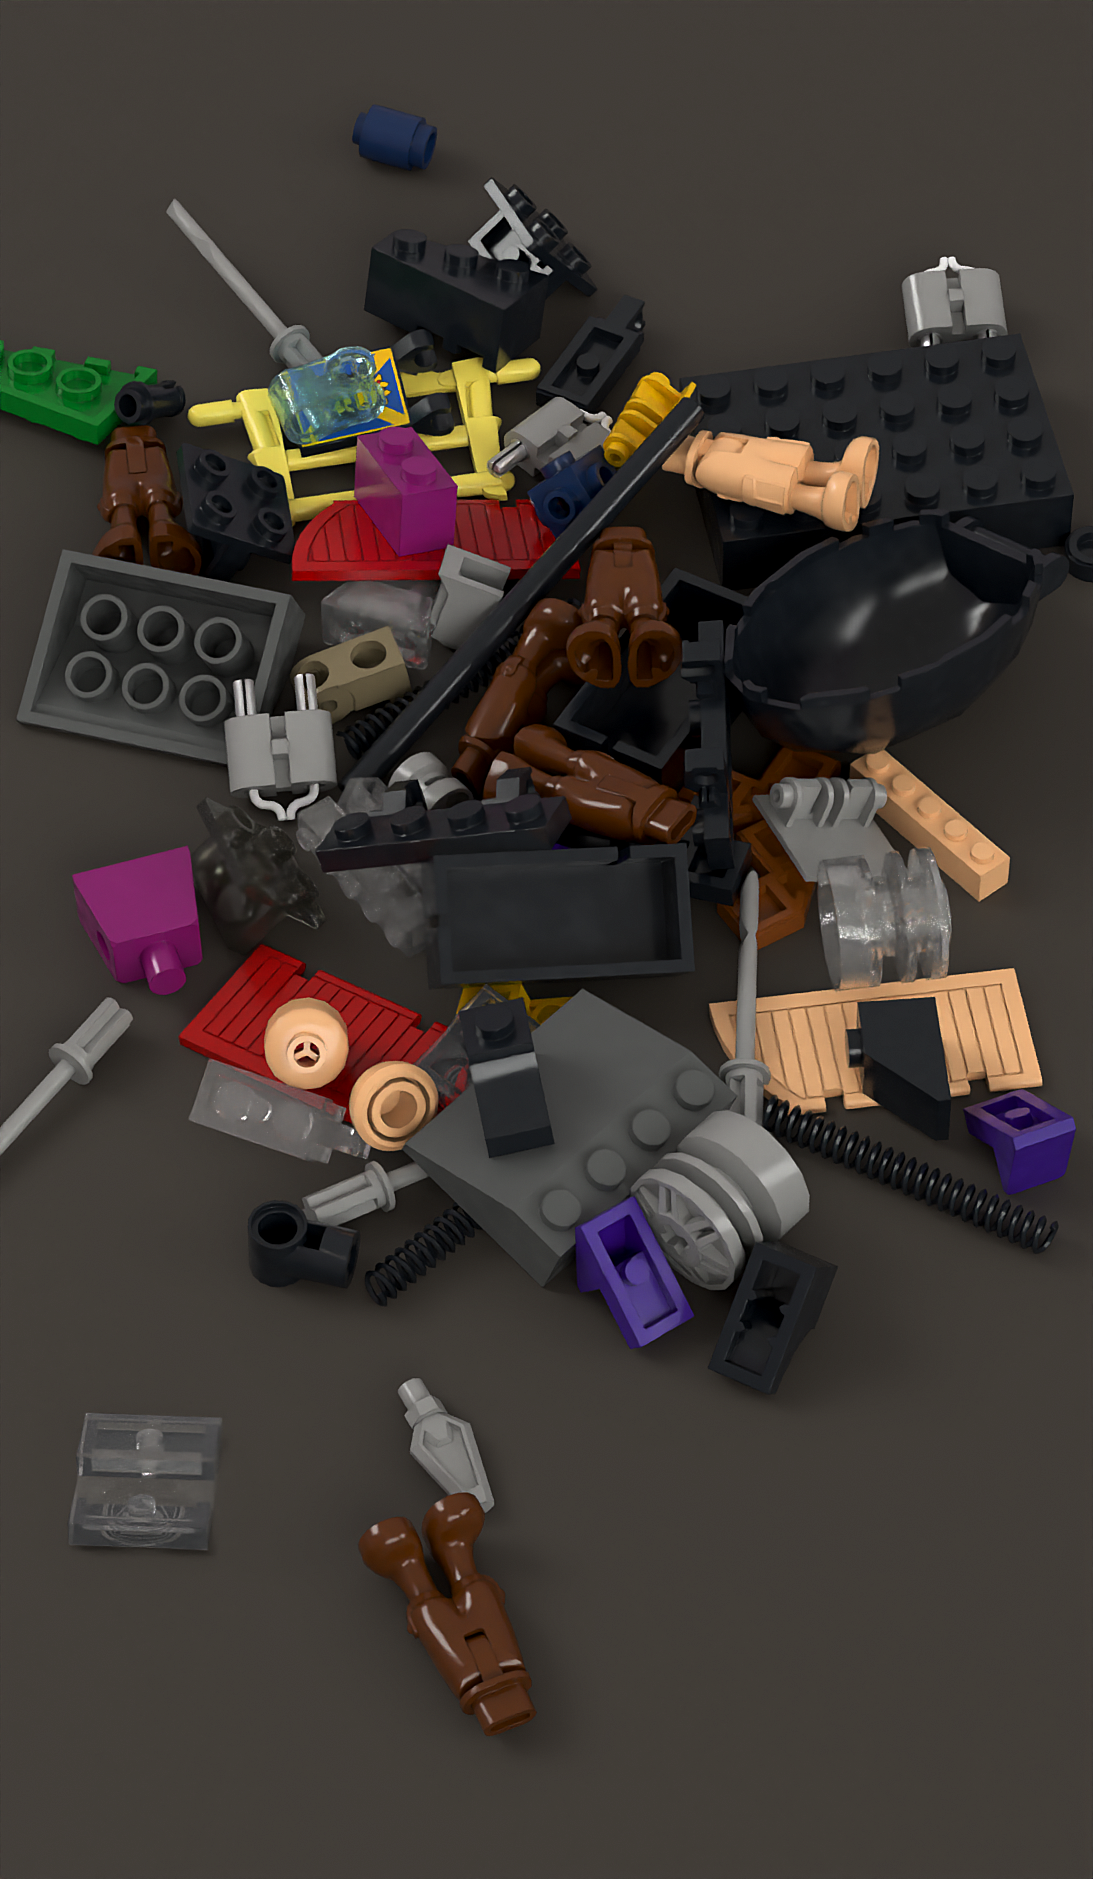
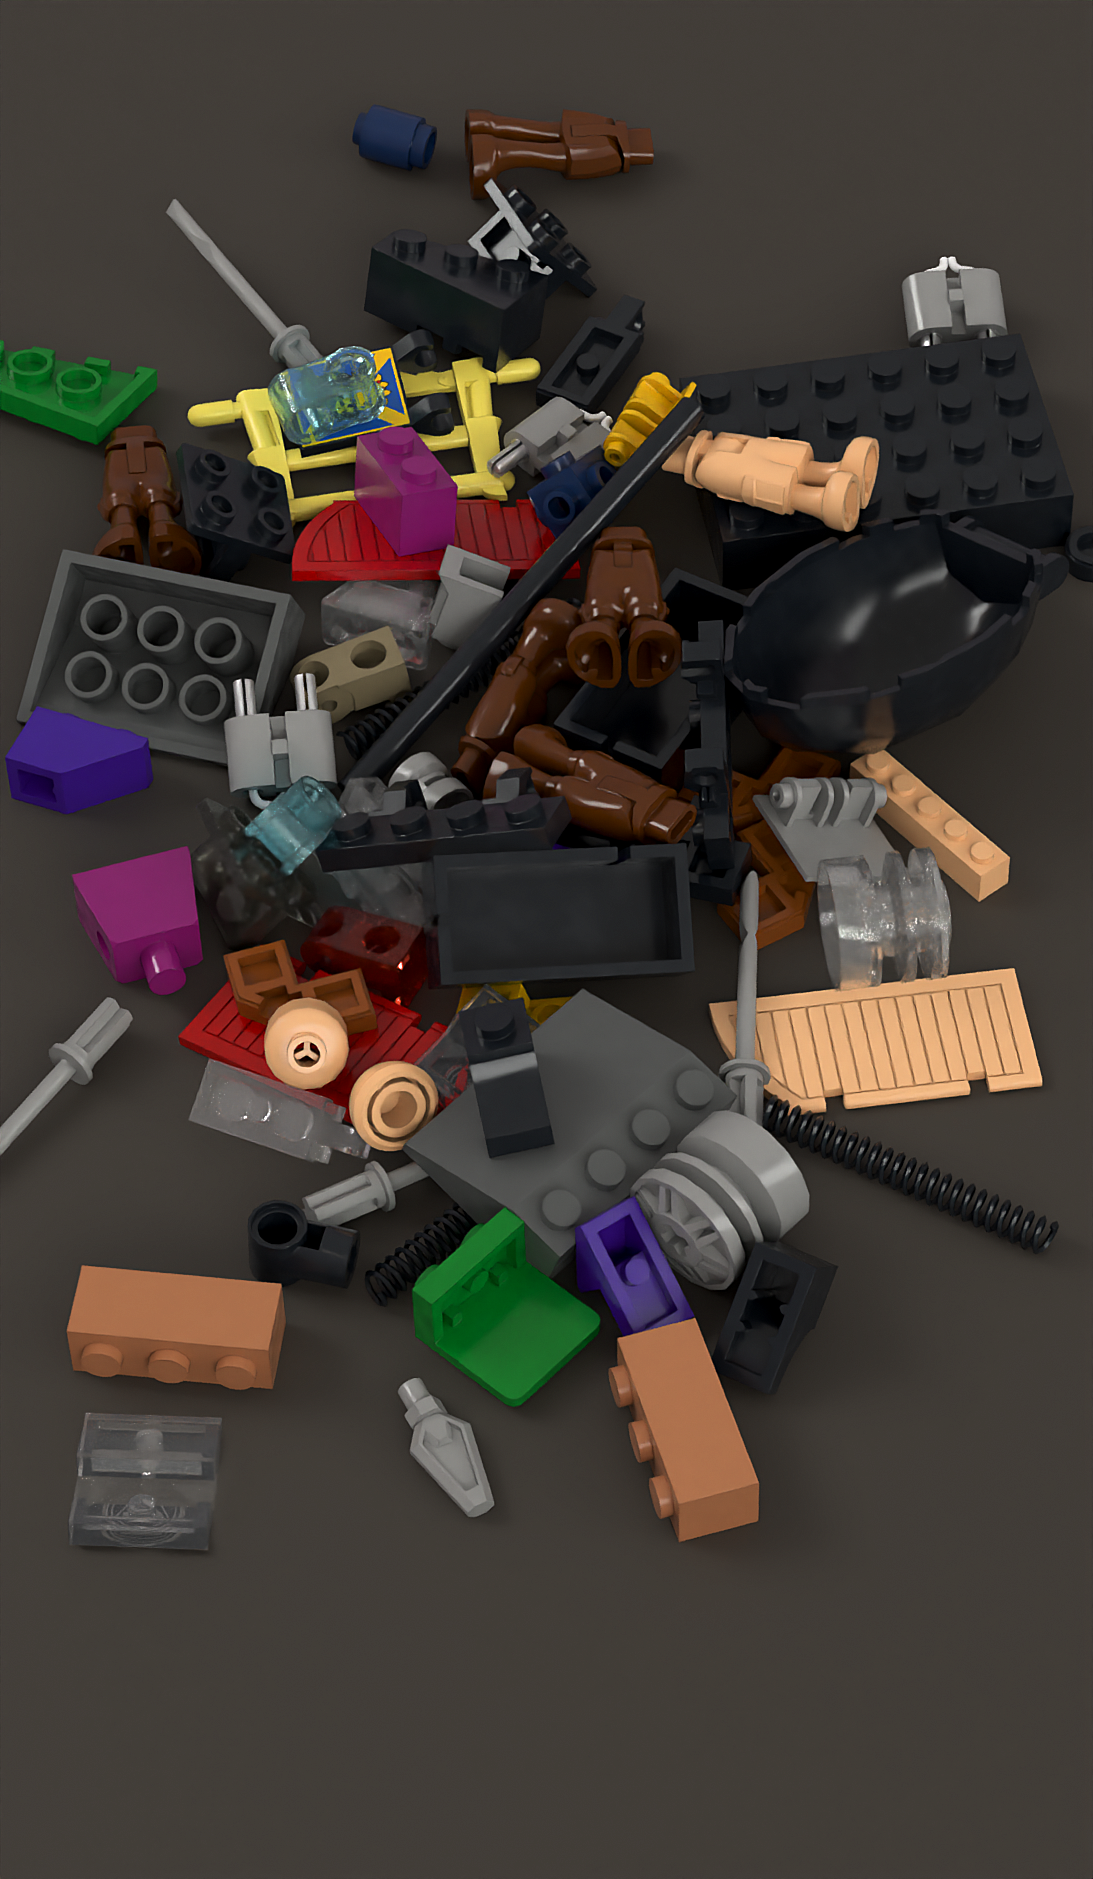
black pin [114,380,186,426] -> none
reddish brown piece [358,1492,537,1736] -> none
black slope [845,997,951,1141] -> none
dark purple slope [963,1089,1076,1195] -> none
none -> dark purple slope [5,706,153,814]
none -> nougat brick [66,1265,286,1390]
none -> dark orange tile [223,940,378,1036]
none -> clear light blue piece [242,775,342,877]
none -> clear red leg [300,905,428,1008]
none -> green bracket [412,1207,600,1407]
none -> reddish brown piece [464,109,654,200]
none -> nougat brick [608,1318,759,1542]

